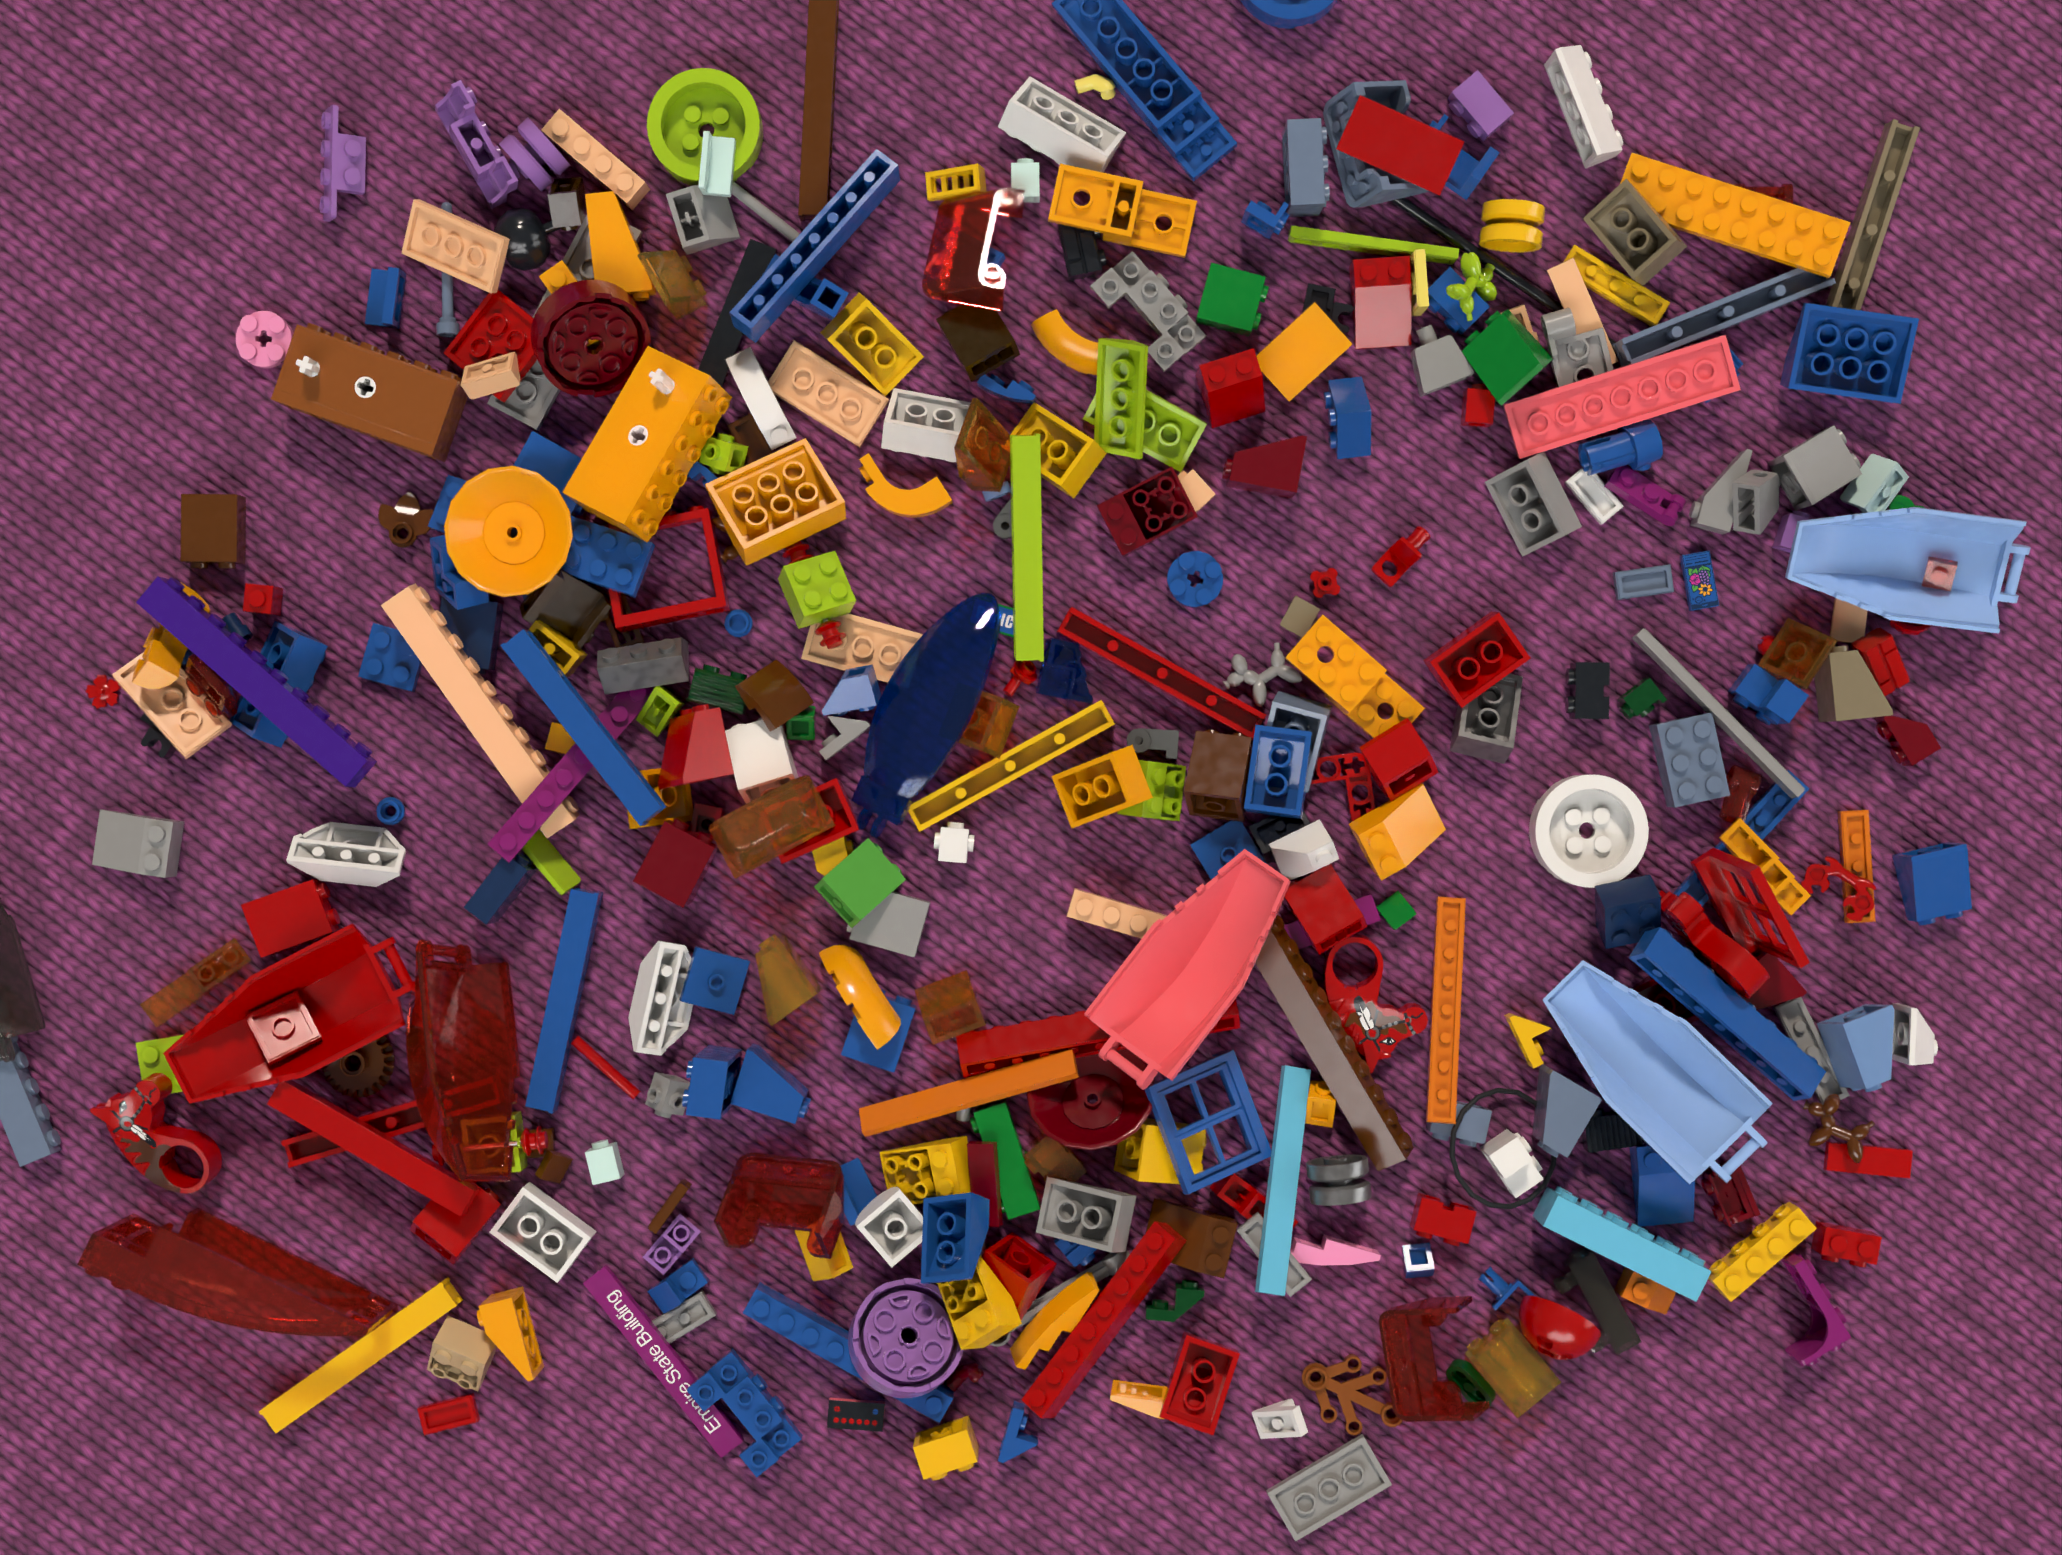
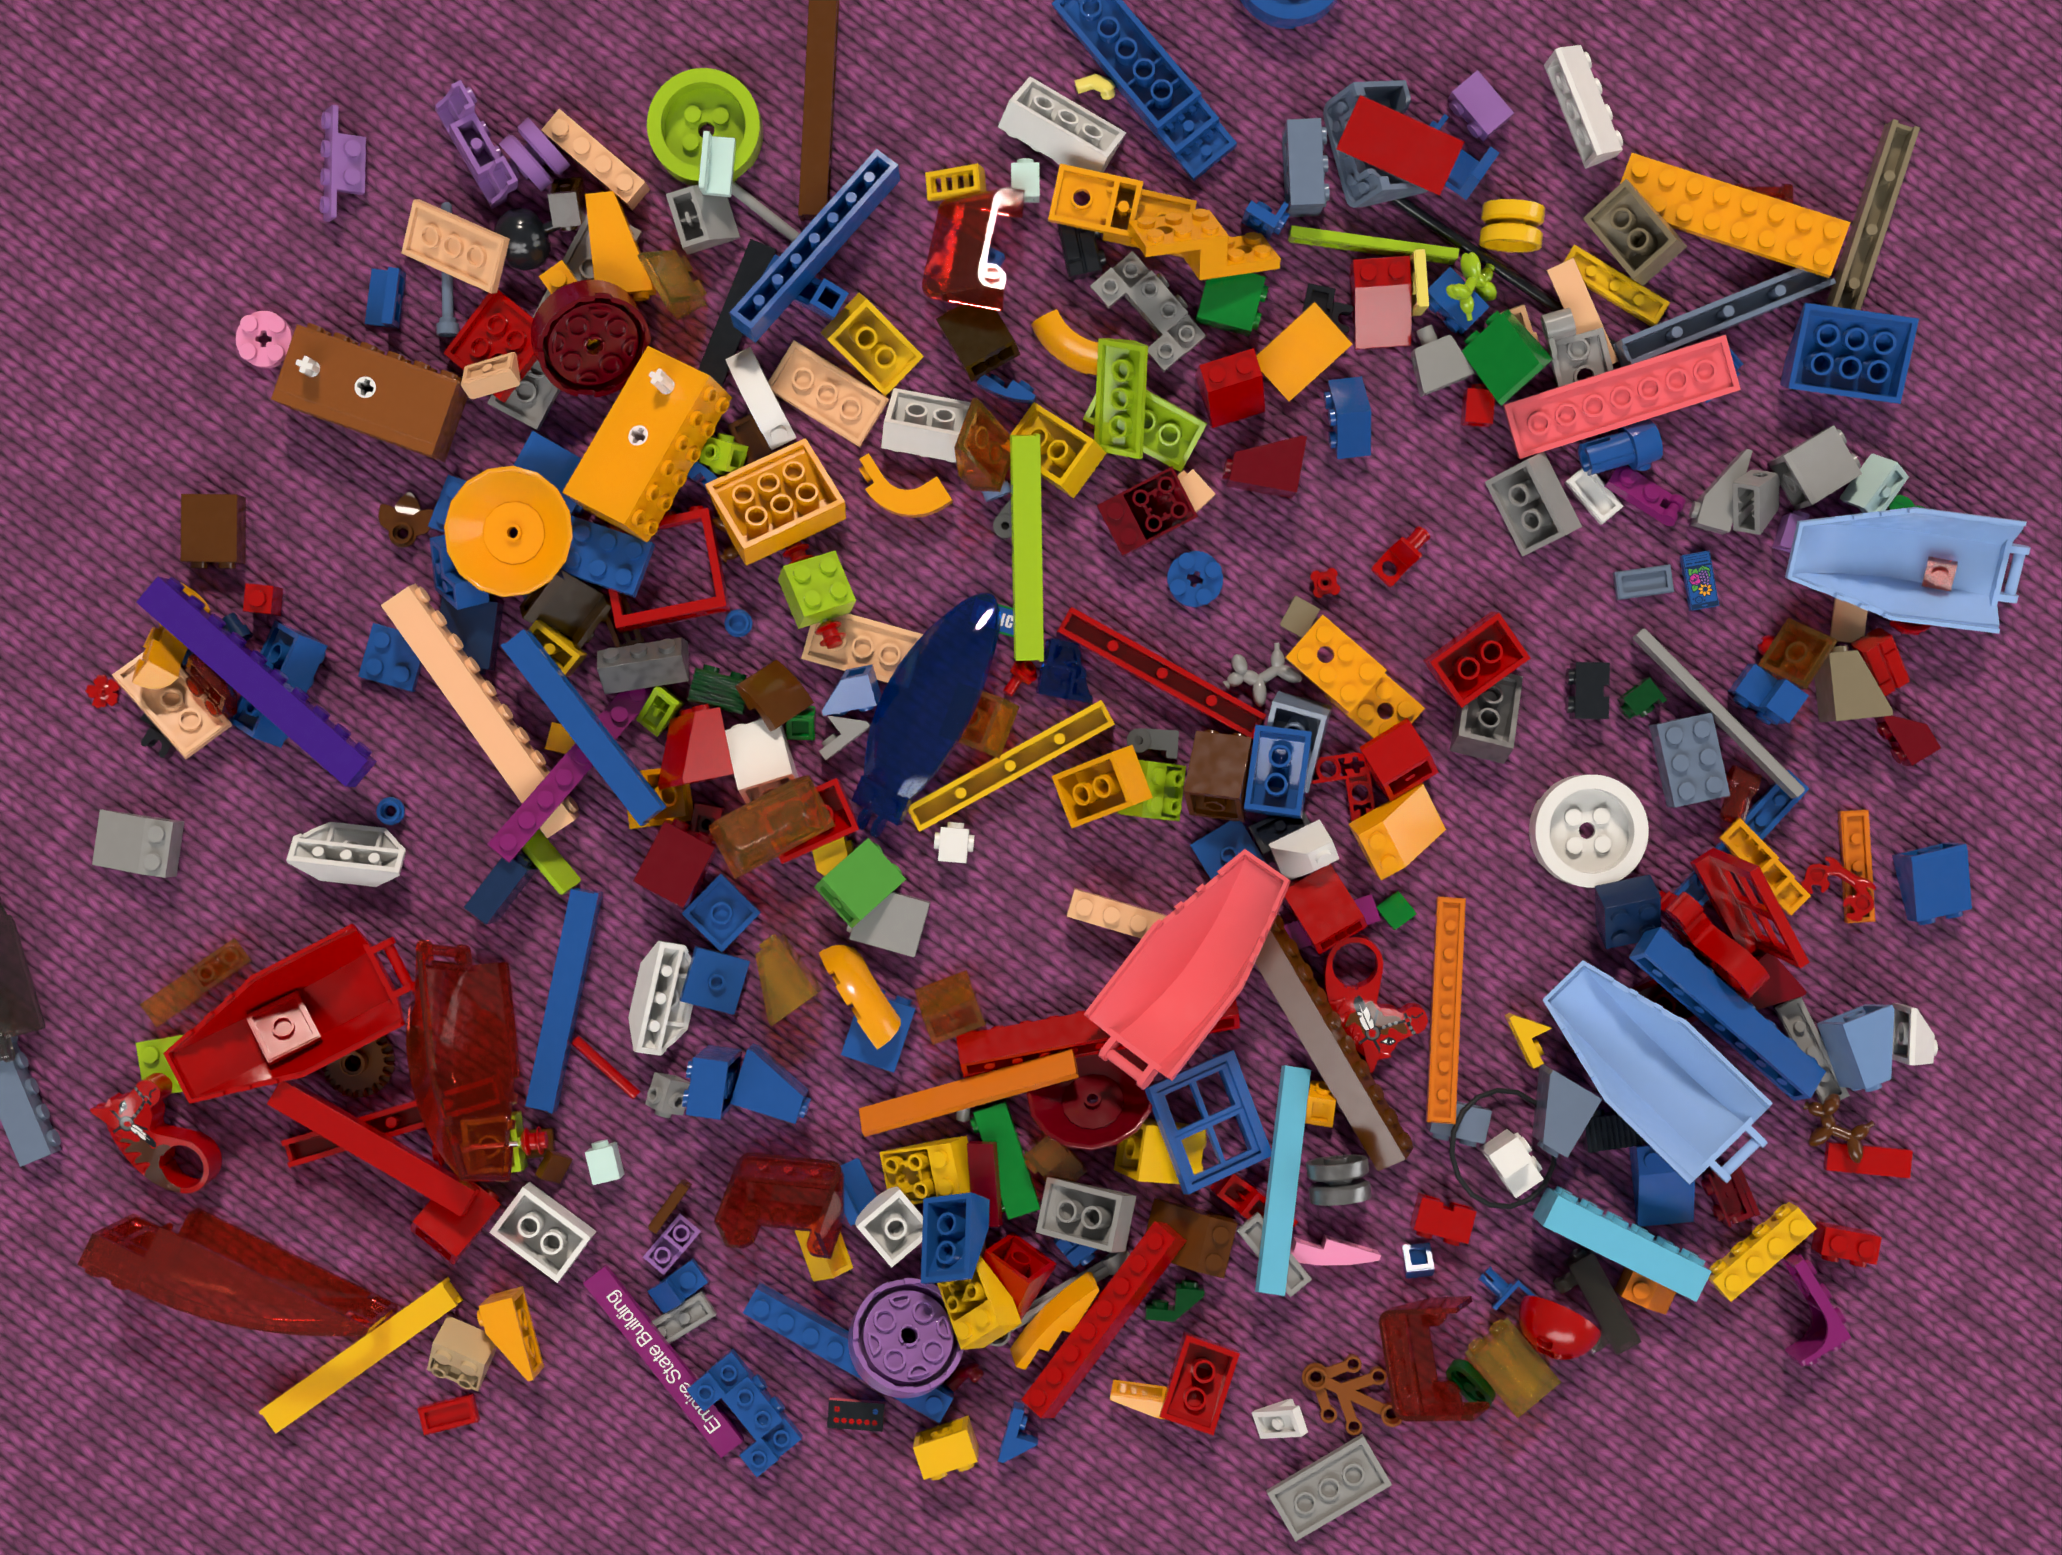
red slope [241,879,340,958] -> none
none -> blue plate [682,873,762,953]
none -> light orange bracket [1128,209,1281,280]

